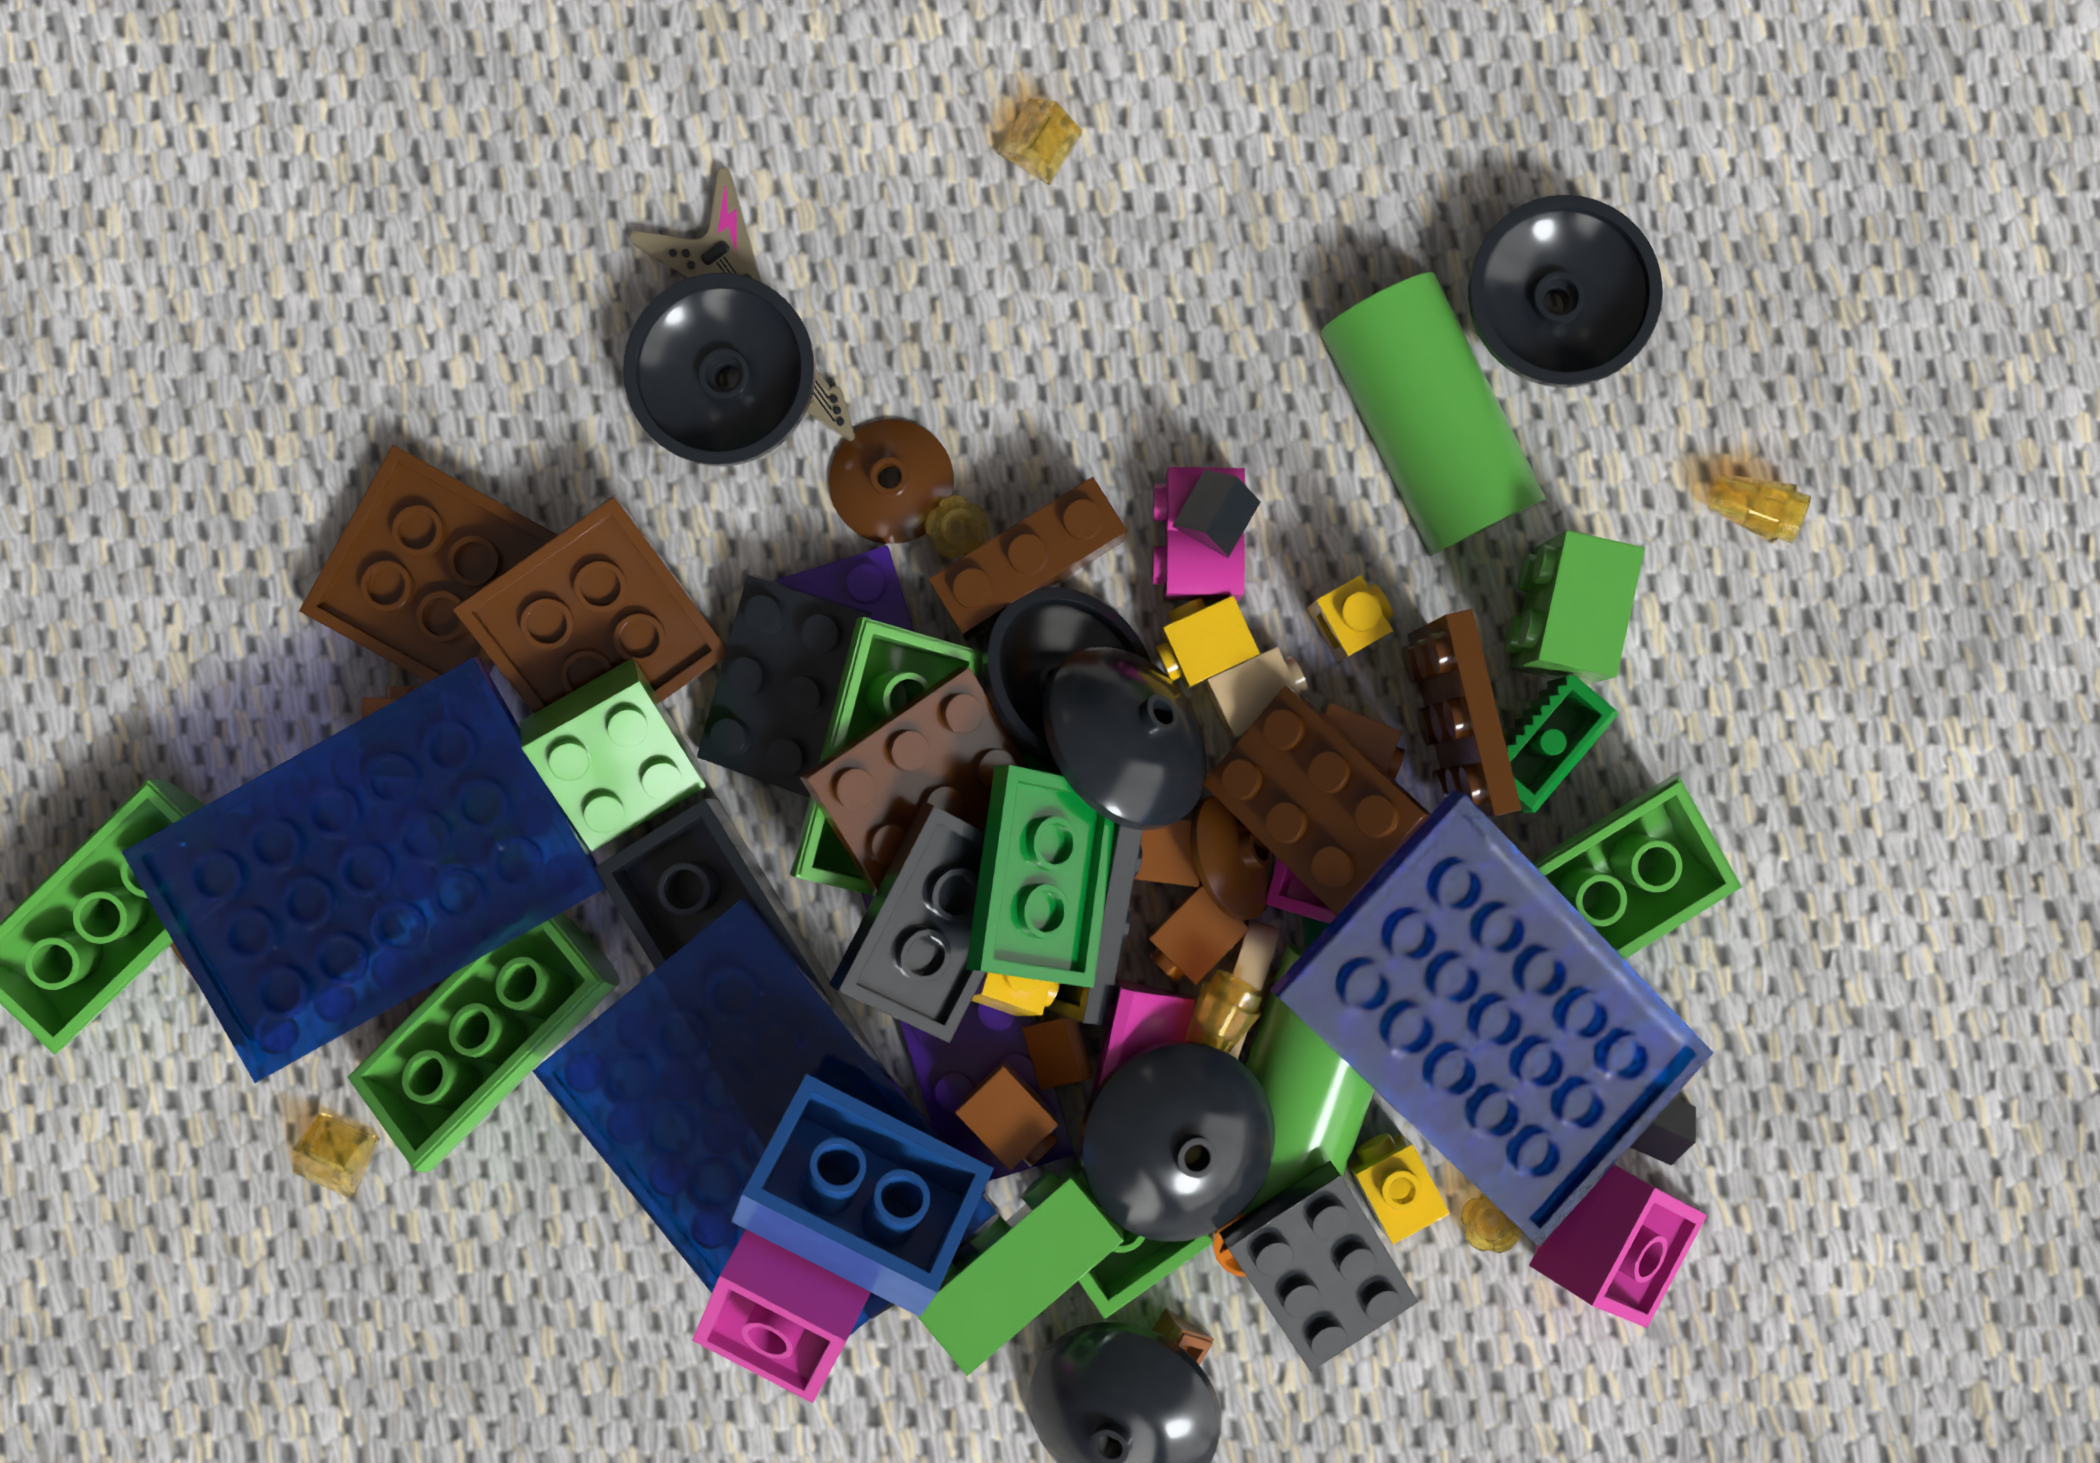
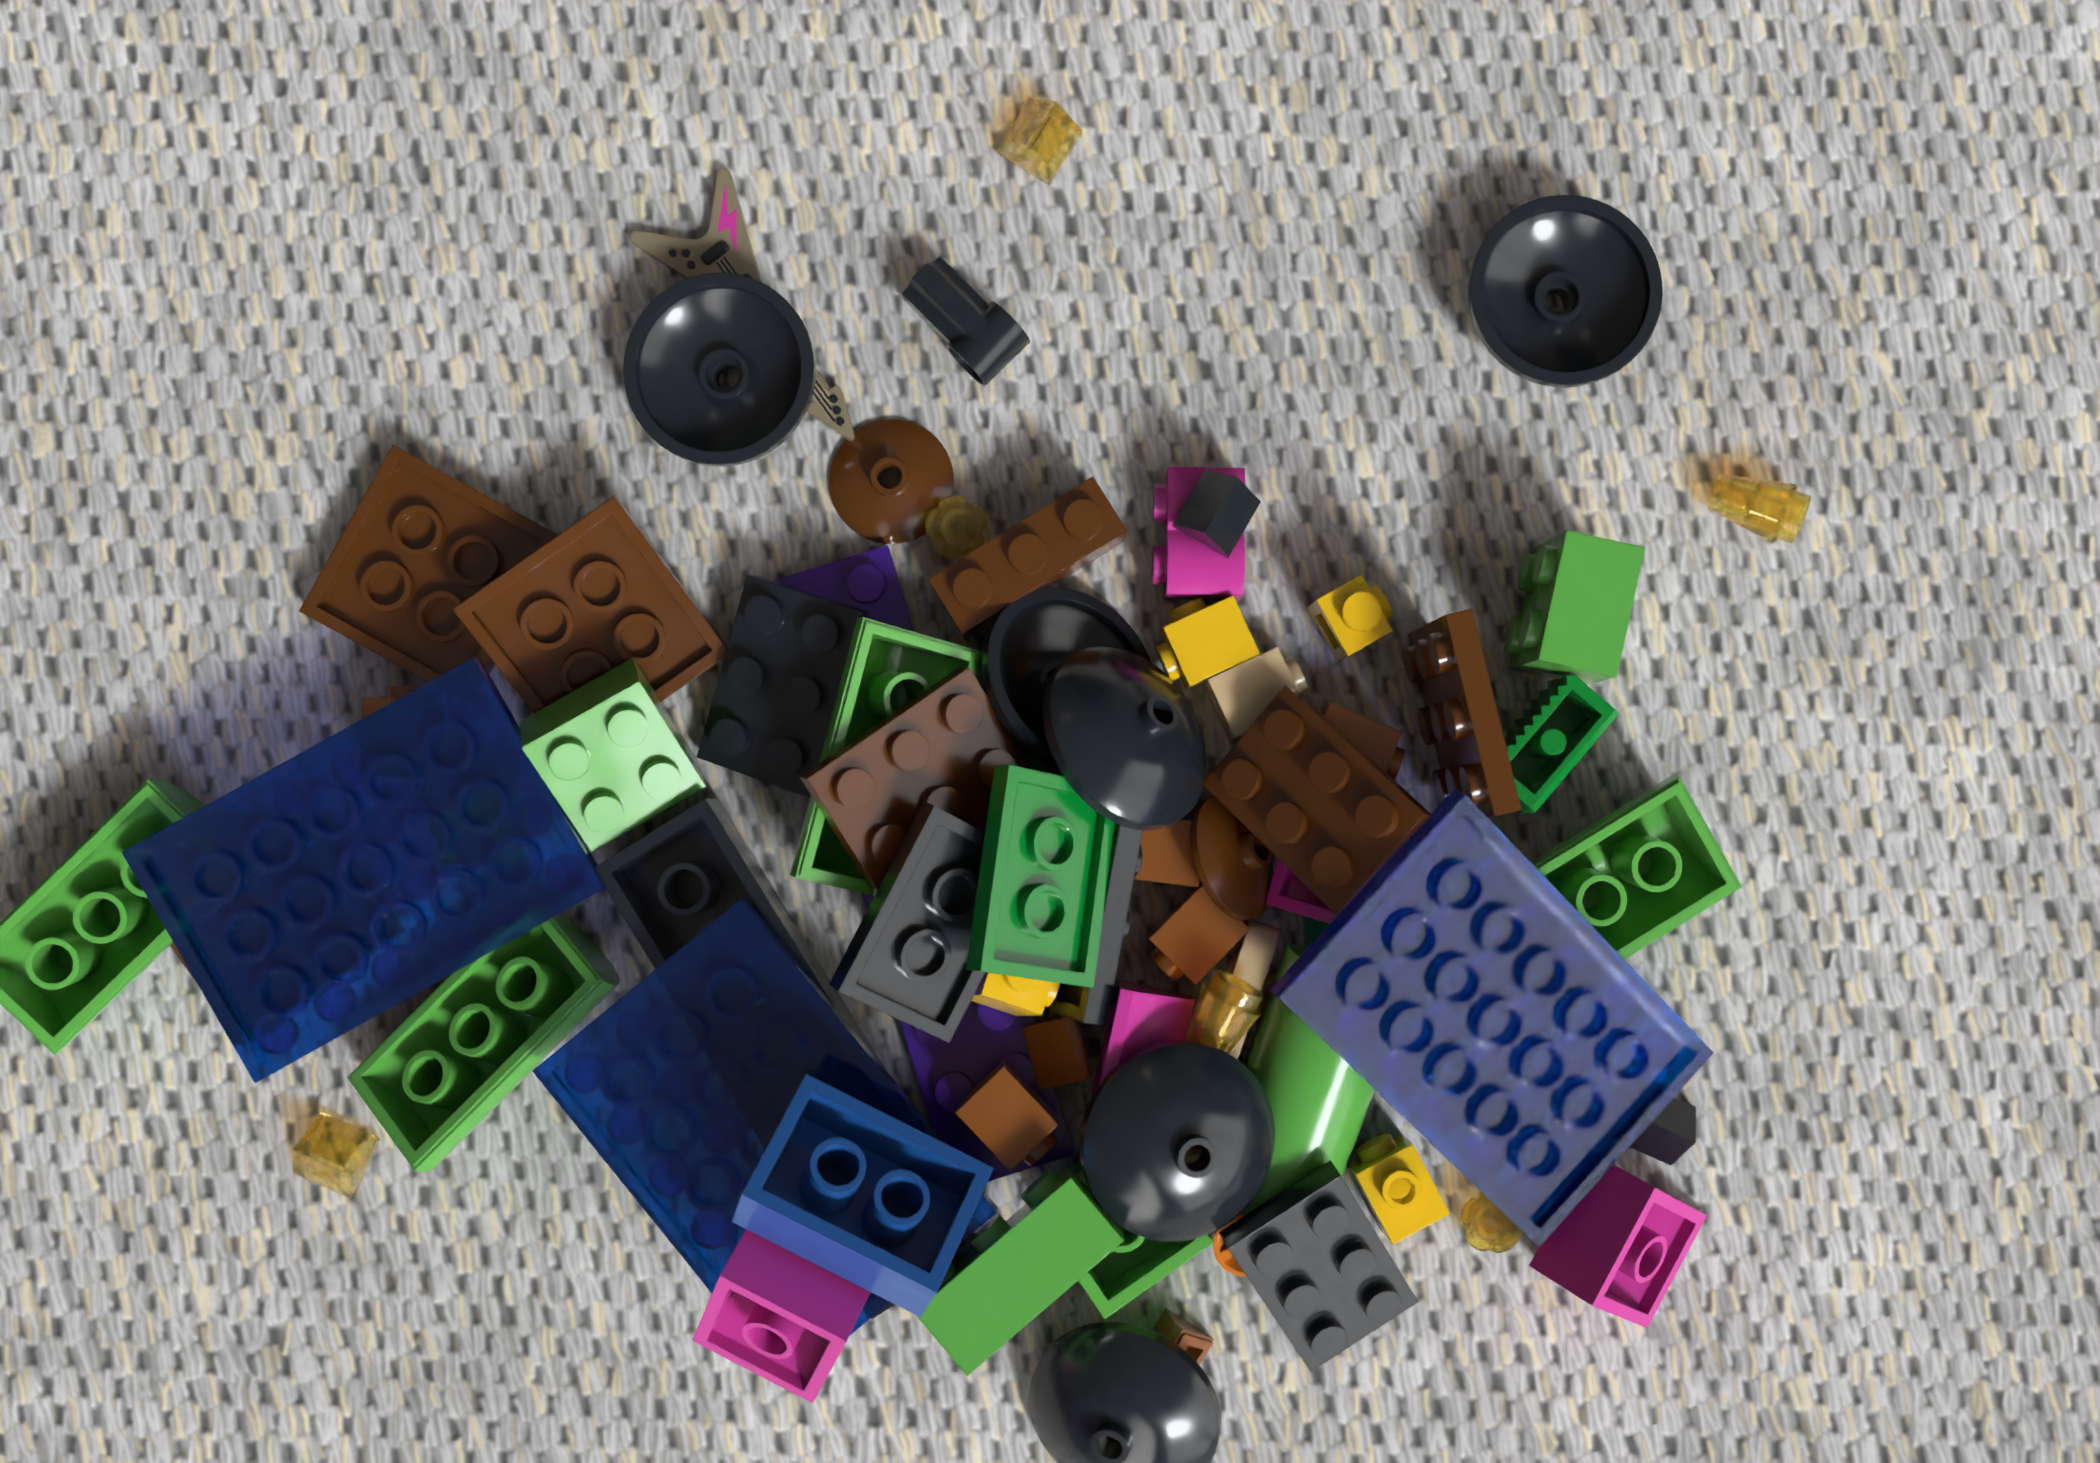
bright green brick [1320,272,1546,556] -> none
none -> black piece [902,256,1030,387]

